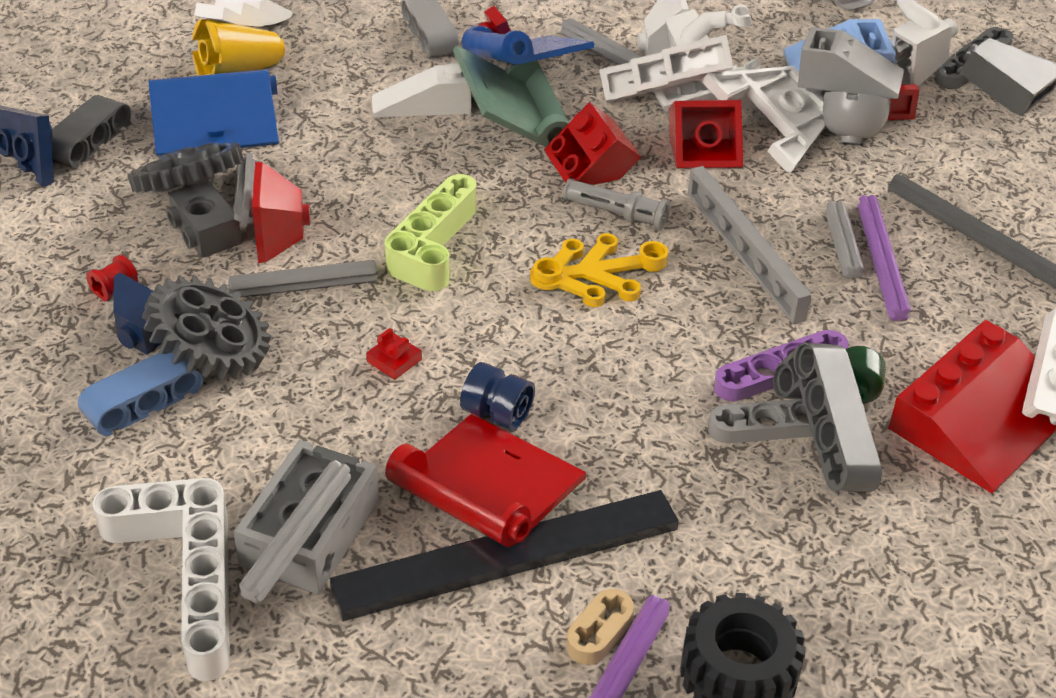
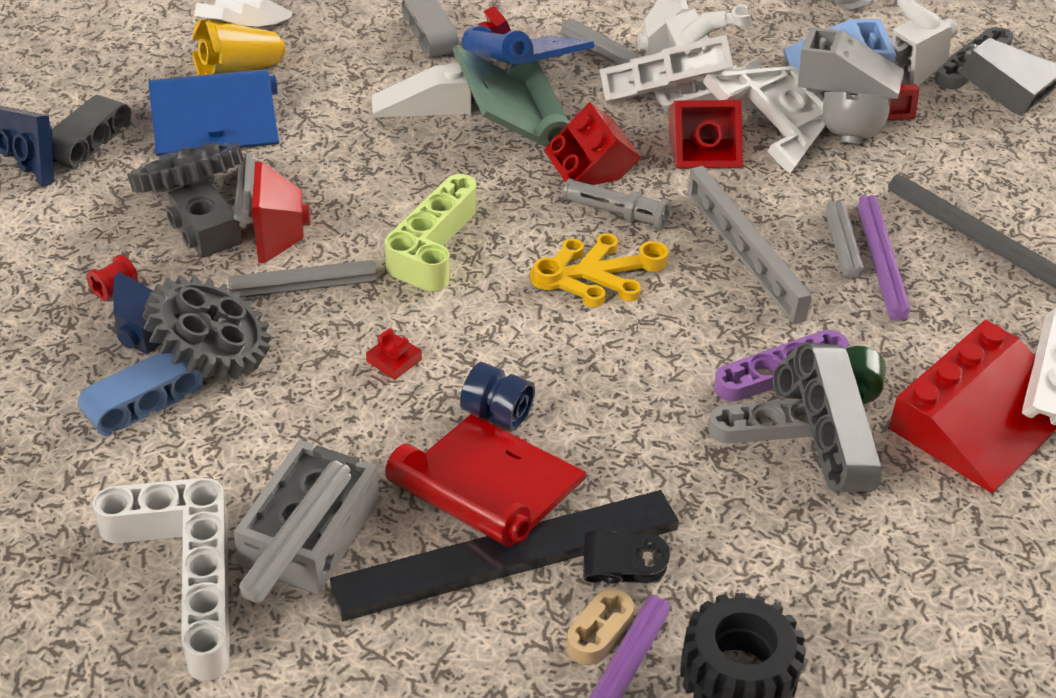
none -> black piece [583,530,670,584]

